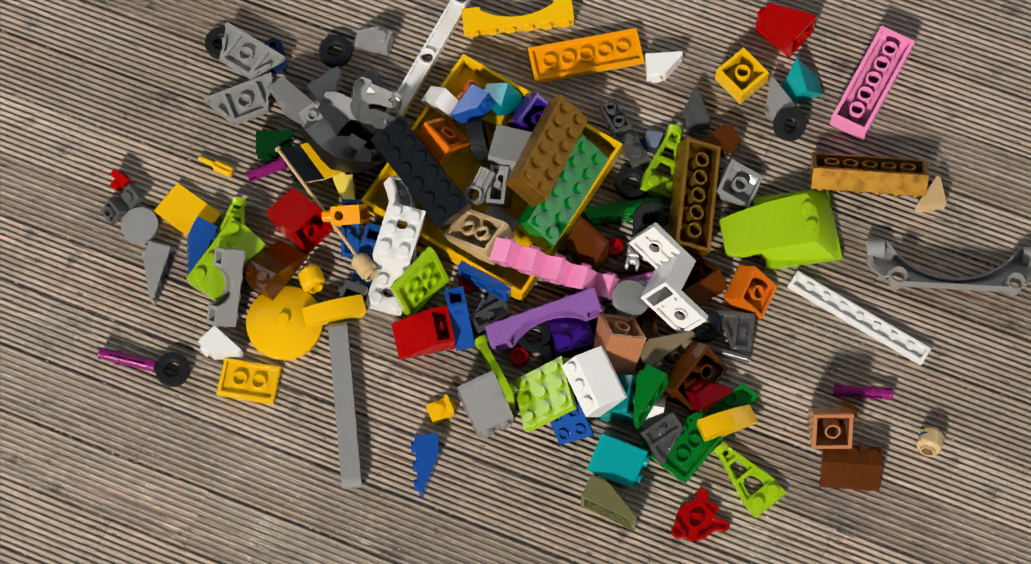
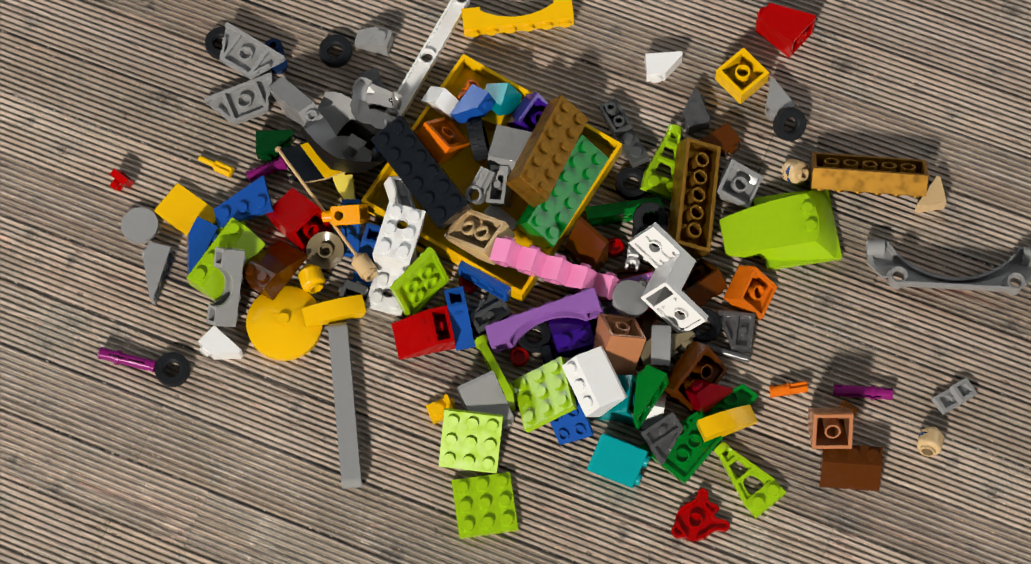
dark grey slope [101,183,144,225] -> none
yellow tile [216,357,282,405] -> none
light grey slope [307,66,341,106] -> none
blue slope [411,433,440,497] -> none
light orange plate [528,28,644,84] -> none
olive slope [581,475,637,531] -> none
dark blue slope [641,130,664,153] -> none
teal slope [782,58,823,102] -> none
white tile [787,271,932,366] -> none
bright pink brick [830,25,915,141] -> none
none -> blue wing [214,175,274,228]
none -> dark tan dish [306,231,344,270]
none -> plate [439,408,504,474]
none -> lime plate [451,472,519,539]
none -> light grey slope [650,325,671,365]
none -> orange axle [769,381,808,398]
none -> tan head [782,158,810,185]
none -> light grey slope [931,378,978,416]

